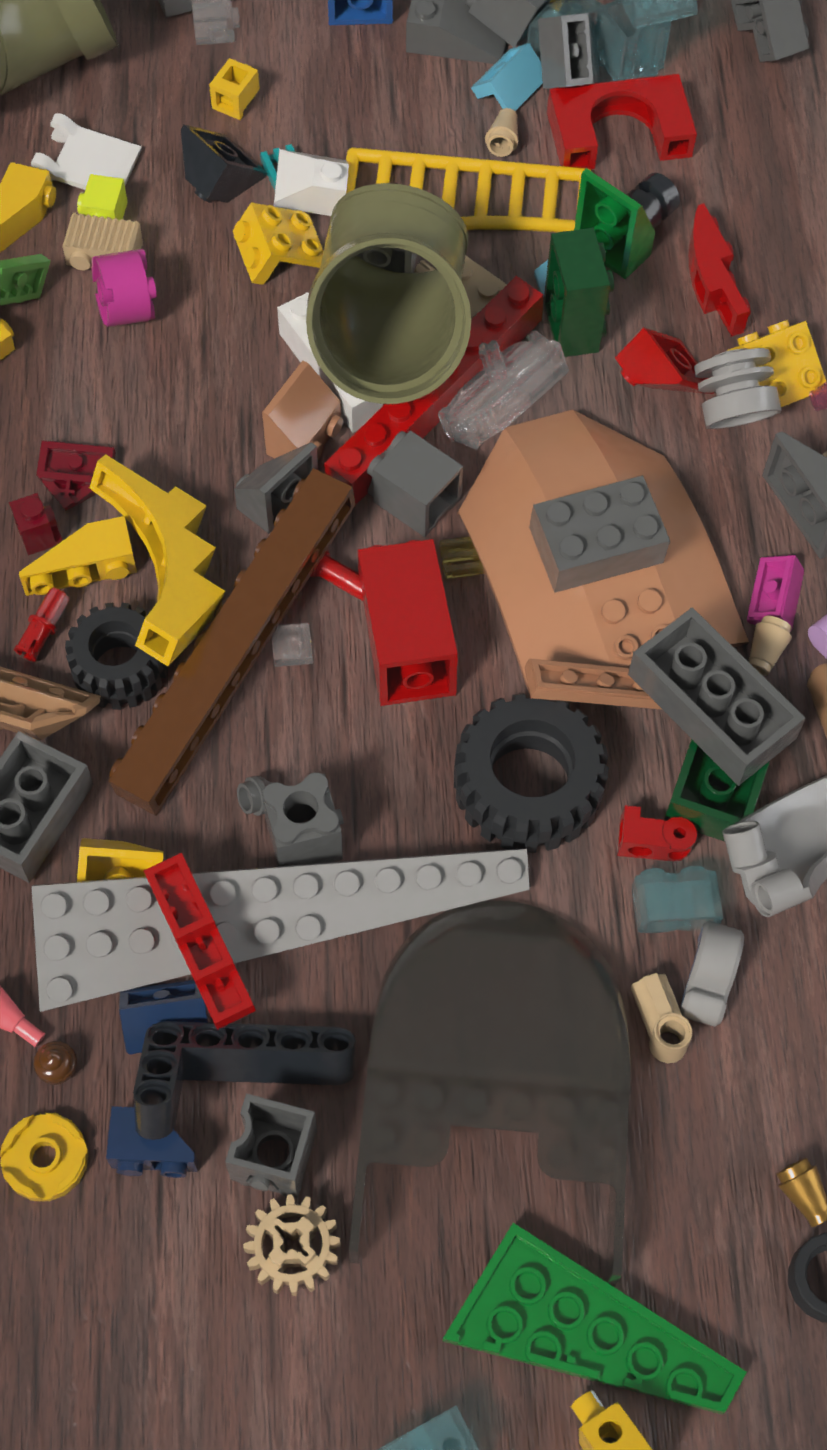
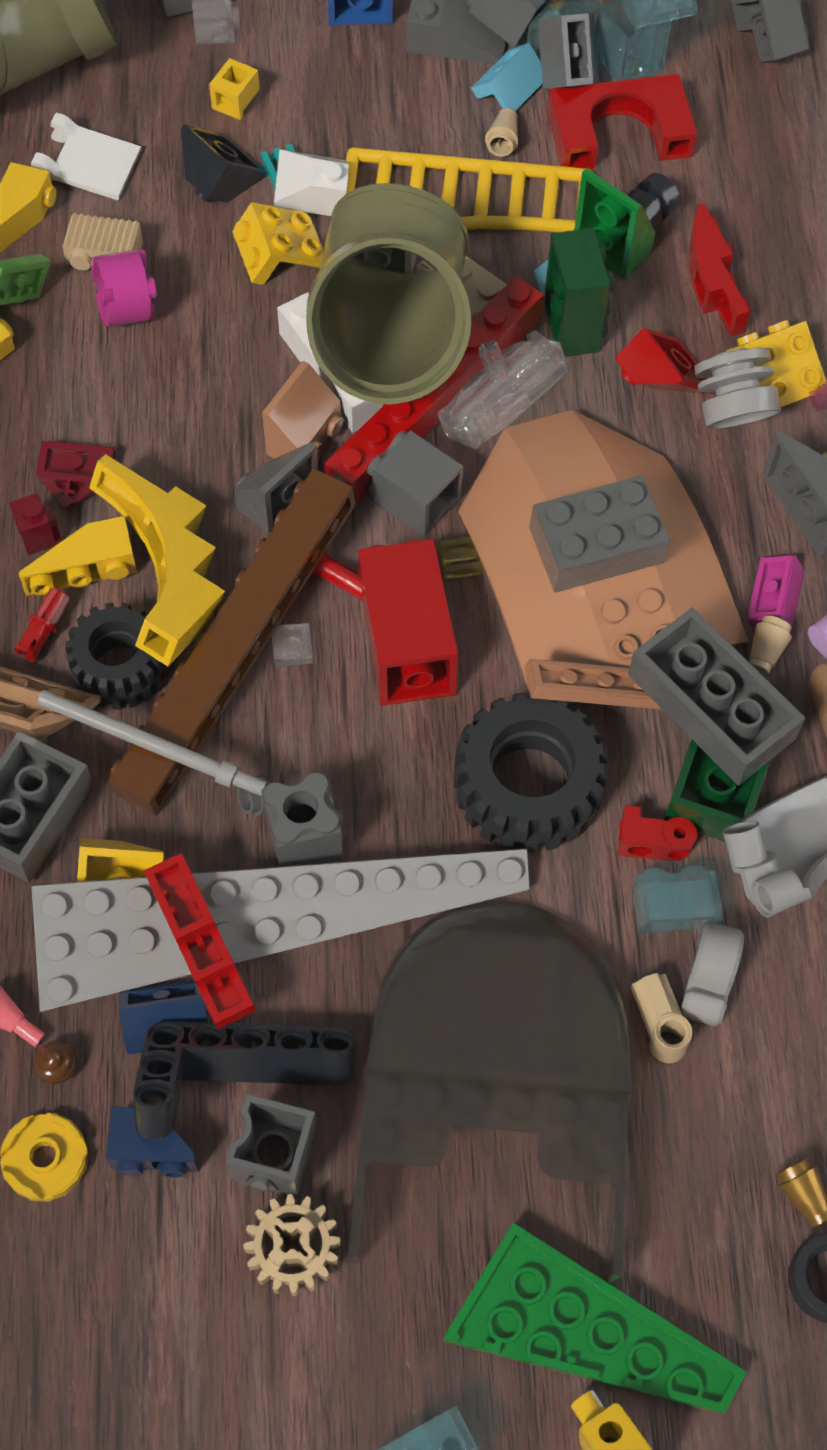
neon yellow brick [77,174,128,220] -> none
none -> light grey bar [37,689,267,796]

